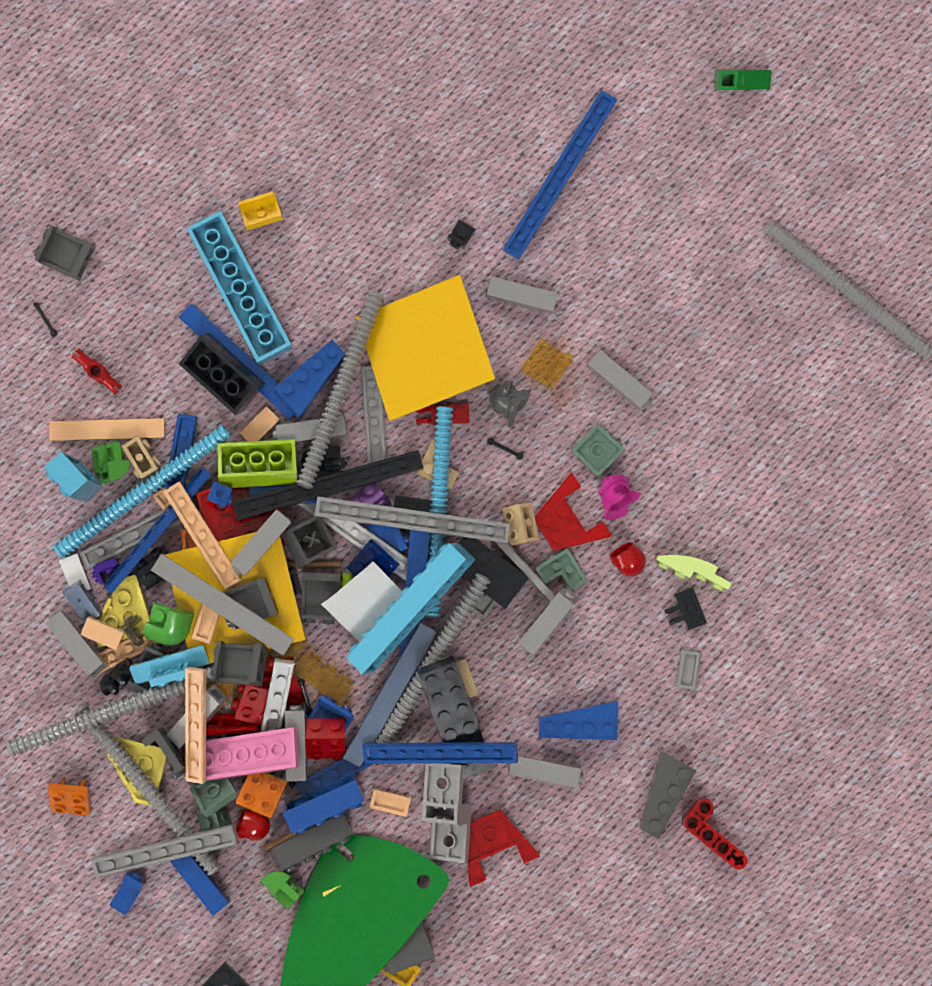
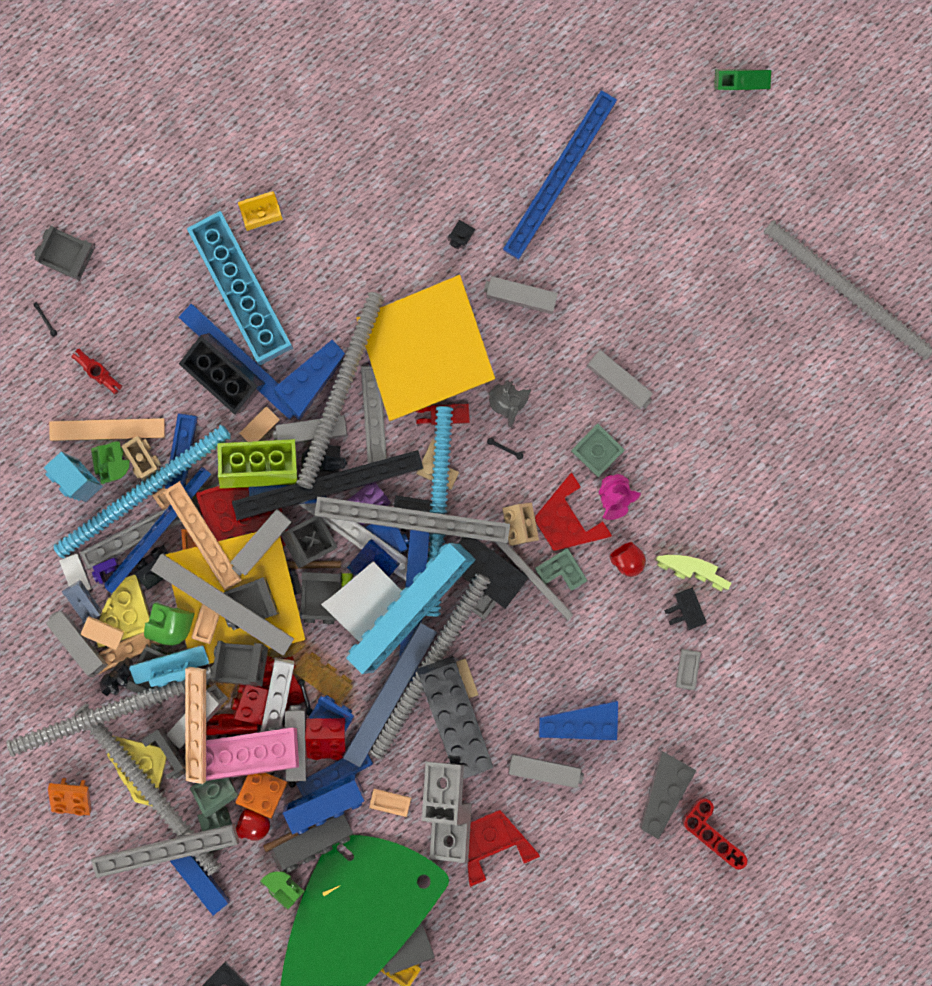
blue bracket [110,871,147,915] -> none
clear smoke bracket [121,615,145,646] -> none
blue bracket [207,482,234,509] -> none
blue tile [362,742,519,764] -> none
light grey brick [519,587,579,655] -> none
clear yellow bracket [521,339,574,391] -> none

